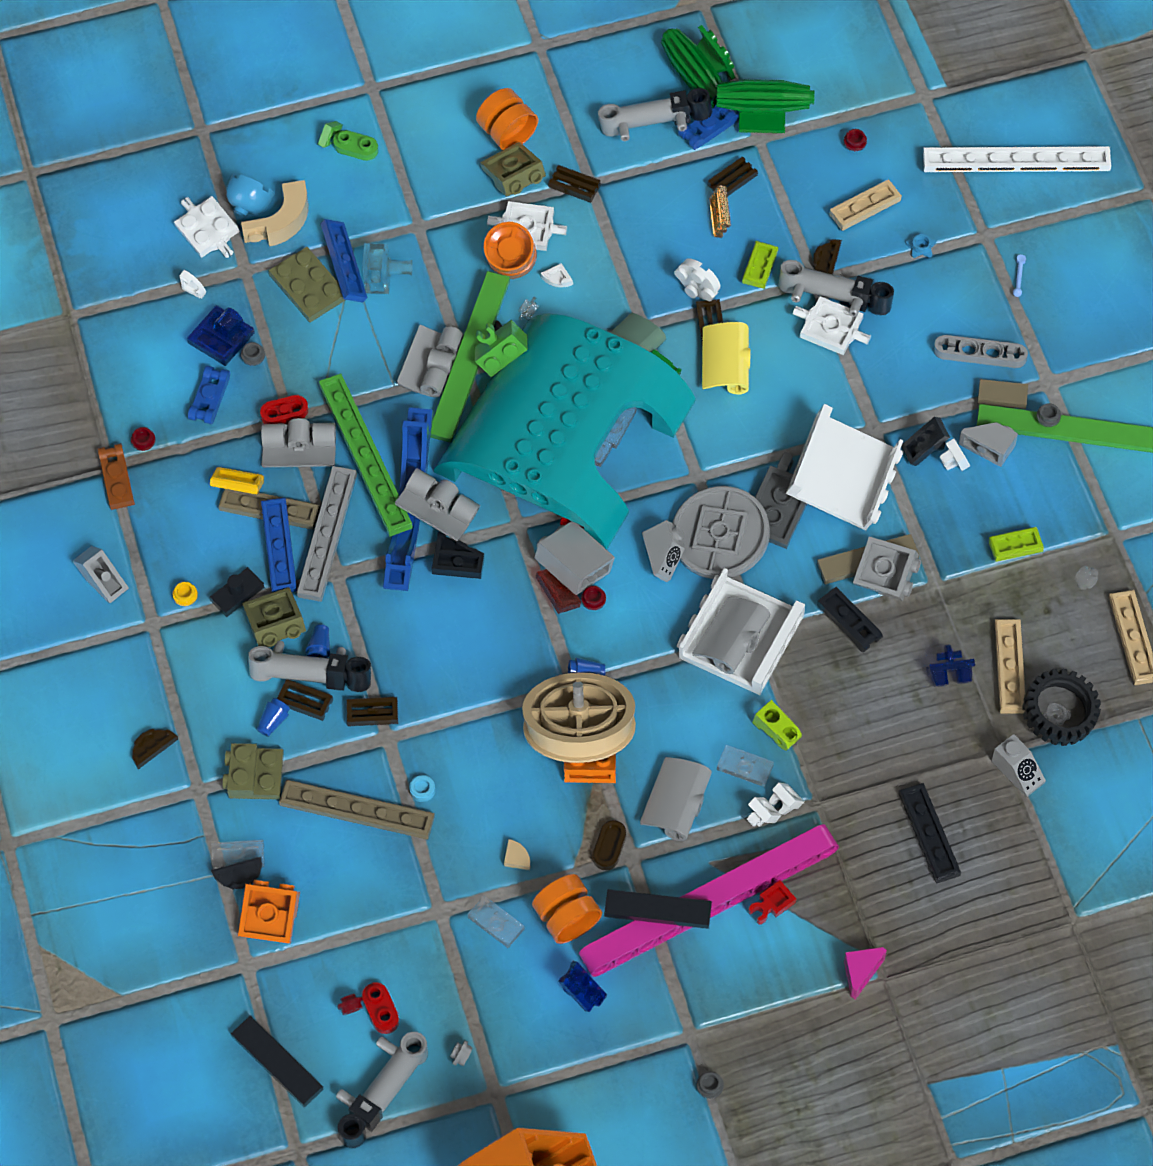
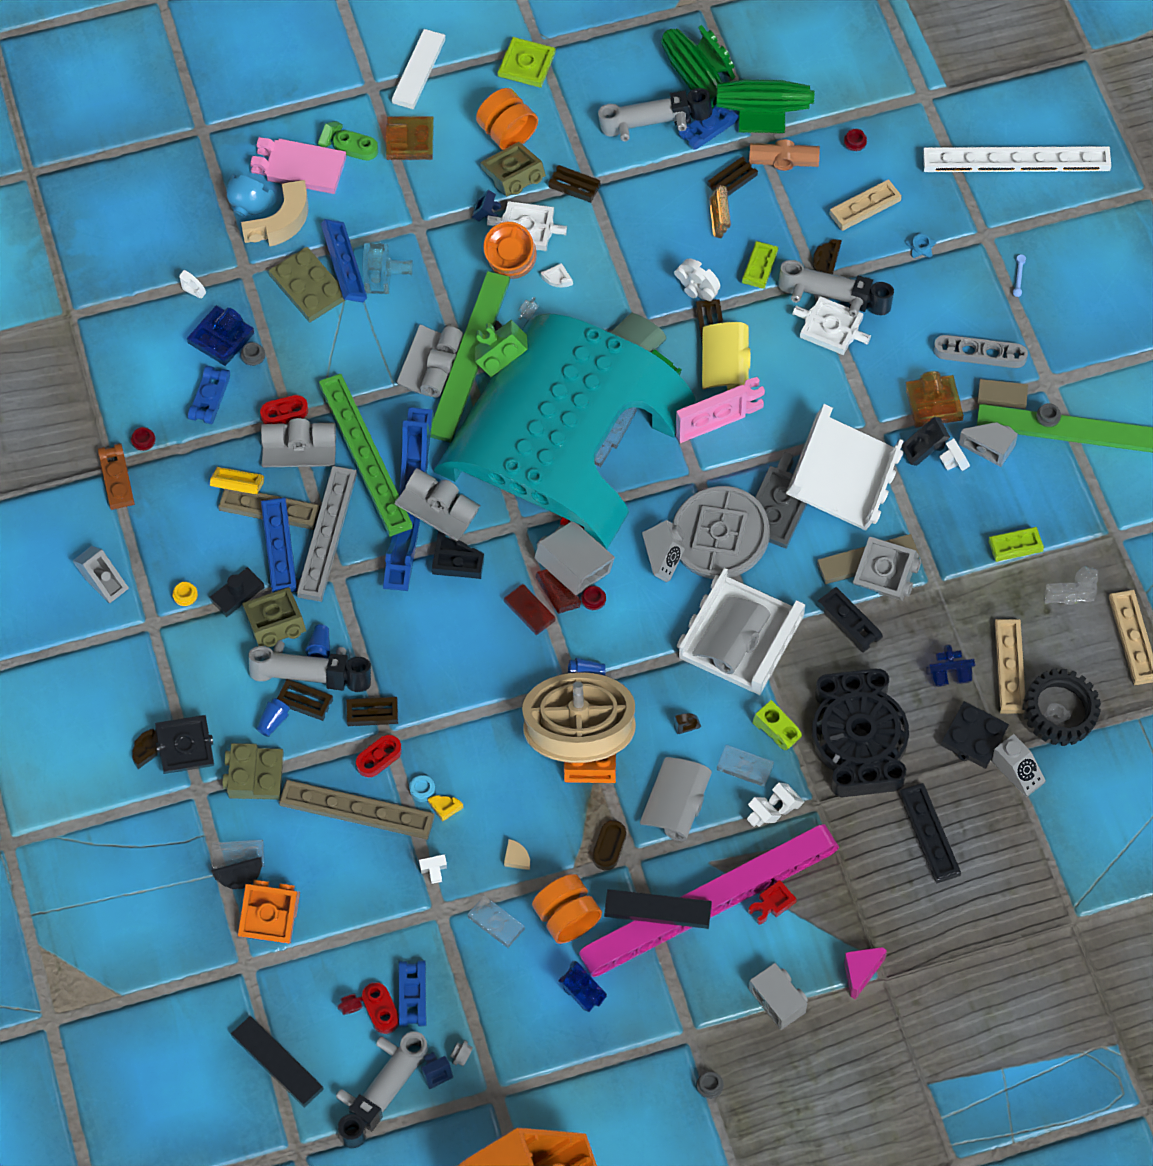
white plate [174,196,240,258] -> none
none -> black plate [155,715,214,774]
none -> bright pink tile [250,137,346,194]
none -> red plate [356,735,402,777]
none -> clear orange plate [386,116,434,160]
none -> white tile [392,29,445,109]
none -> blue plate [399,960,427,1027]
none -> white tile [419,854,447,884]
none -> dark blue tile [421,1052,454,1089]
none -> yellow tile [428,795,464,822]
none -> dark blue tile [471,190,502,221]
none -> lime plate [498,37,556,88]
none -> clear red plate [504,584,555,635]
none -> dark brown tile [674,714,701,734]
none -> bright pink tile [676,377,765,443]
none -> nougat piece [749,140,820,171]
none -> light grey brick [749,963,808,1030]
none -> black piece [812,668,909,797]
none -> clear orange plate [905,371,964,428]
none -> black plate [941,701,1009,769]
none -> clear plate [1044,582,1097,605]

